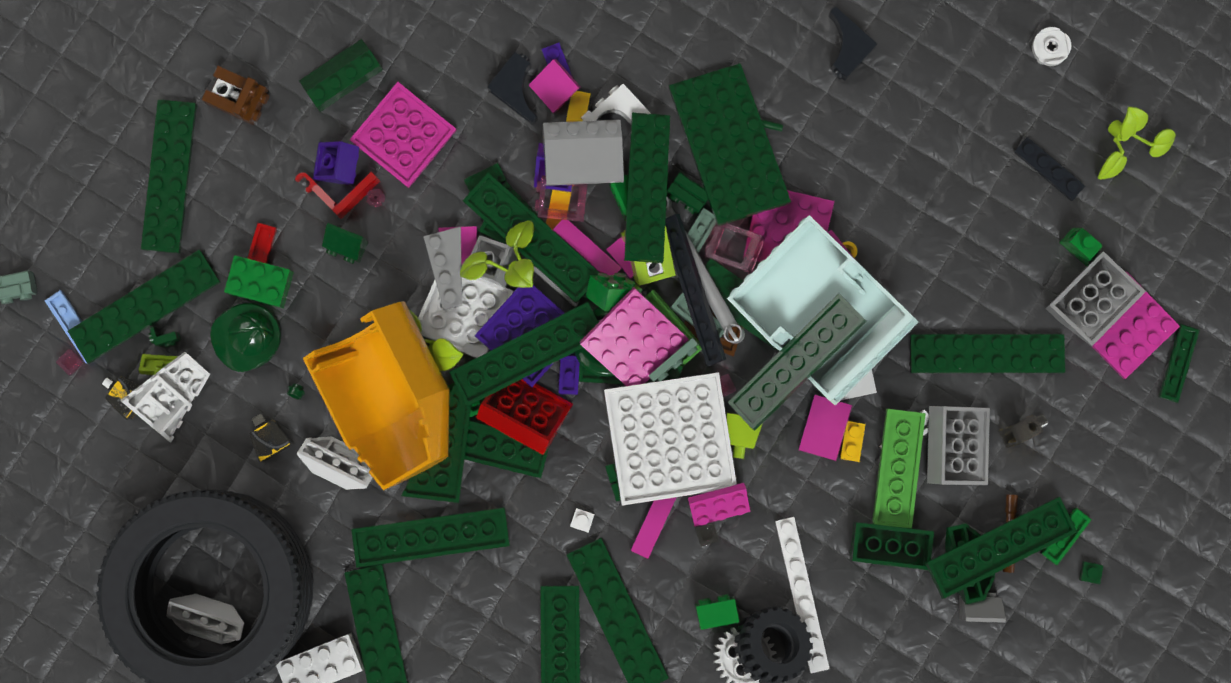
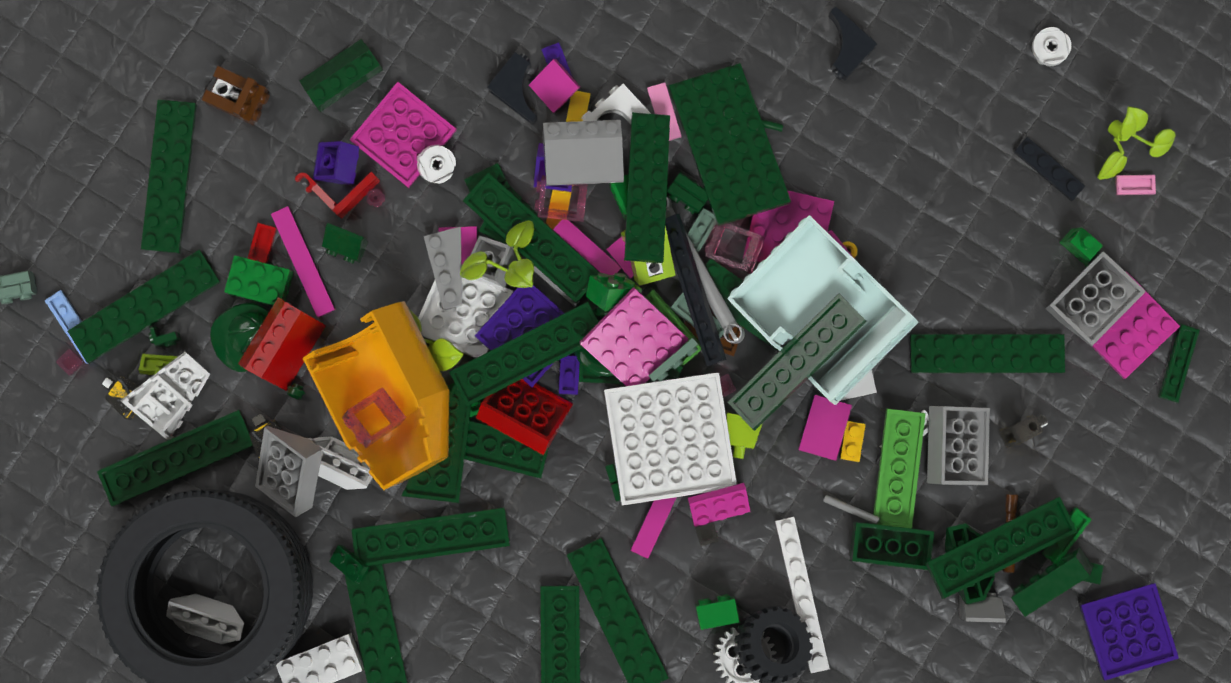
white plate [570,508,595,532] -> none
none -> dark green plate [97,410,255,507]
none -> red slope [238,297,326,391]
none -> light grey slope [255,426,323,517]
none -> dark pink tile [271,206,335,318]
none -> dark green plate [329,545,368,583]
none -> window [342,387,406,448]
none -> white plate [417,145,456,184]
none -> bright pink tile [647,83,681,141]
none -> light grey bar [824,495,880,524]
none -> dark green wedge [1011,547,1093,617]
none -> dark purple plate [1080,583,1179,681]
none -> bright pink tile [1115,175,1156,195]

